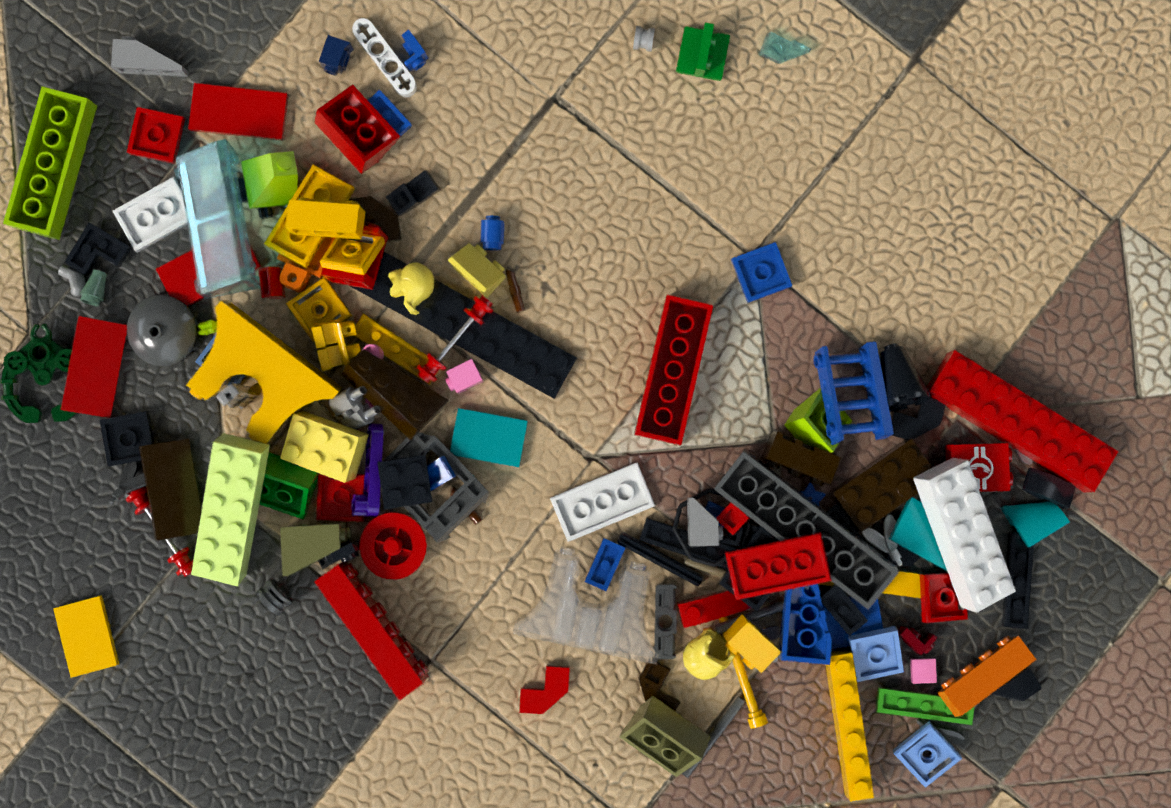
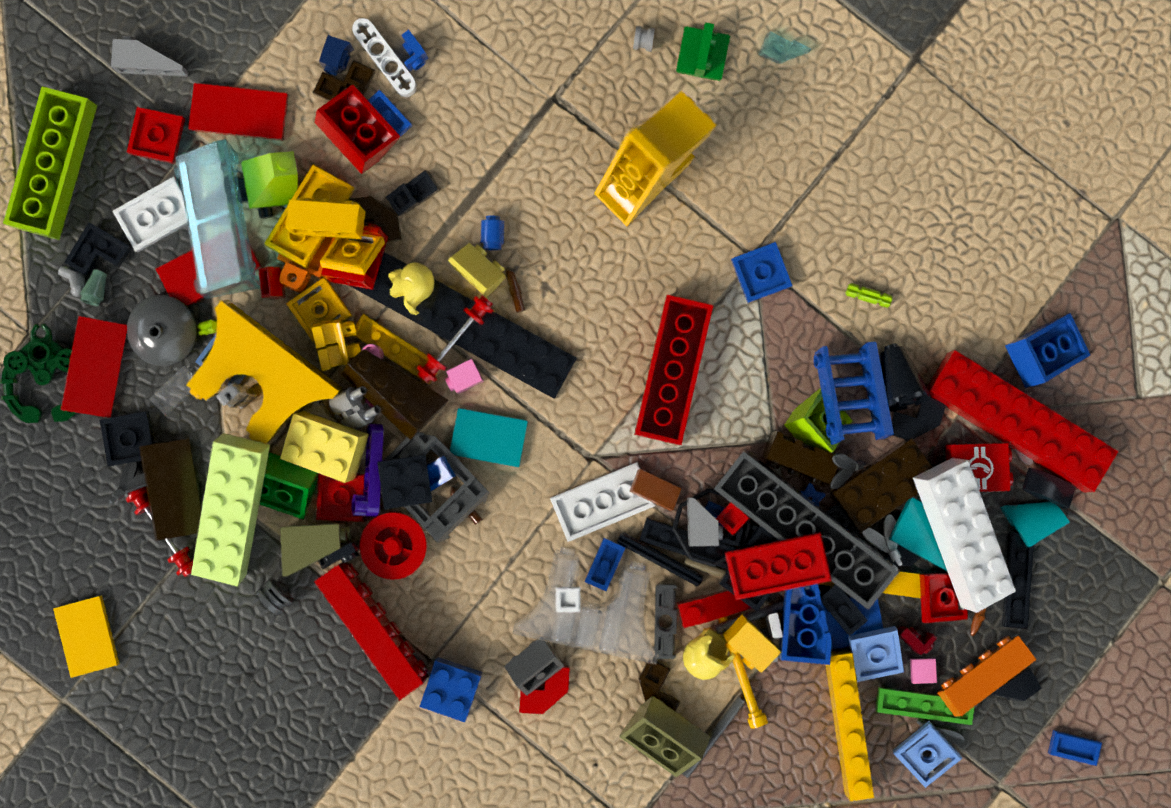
none -> clear tile [150,366,194,416]
none -> dark brown tile [313,60,376,101]
none -> blue brick [419,657,483,722]
none -> dark grey brick [504,636,564,695]
none -> white tile [556,587,580,612]
none -> yellow piece [594,91,716,226]
none -> dark orange tile [629,469,681,511]
none -> white tile [766,613,783,640]
none -> dark grey piece [830,453,866,489]
none -> lime axle [846,283,893,308]
none -> dark orange helmet [970,607,987,636]
none -> blue slope [1005,313,1090,388]
none -> blue tile [1048,730,1102,766]

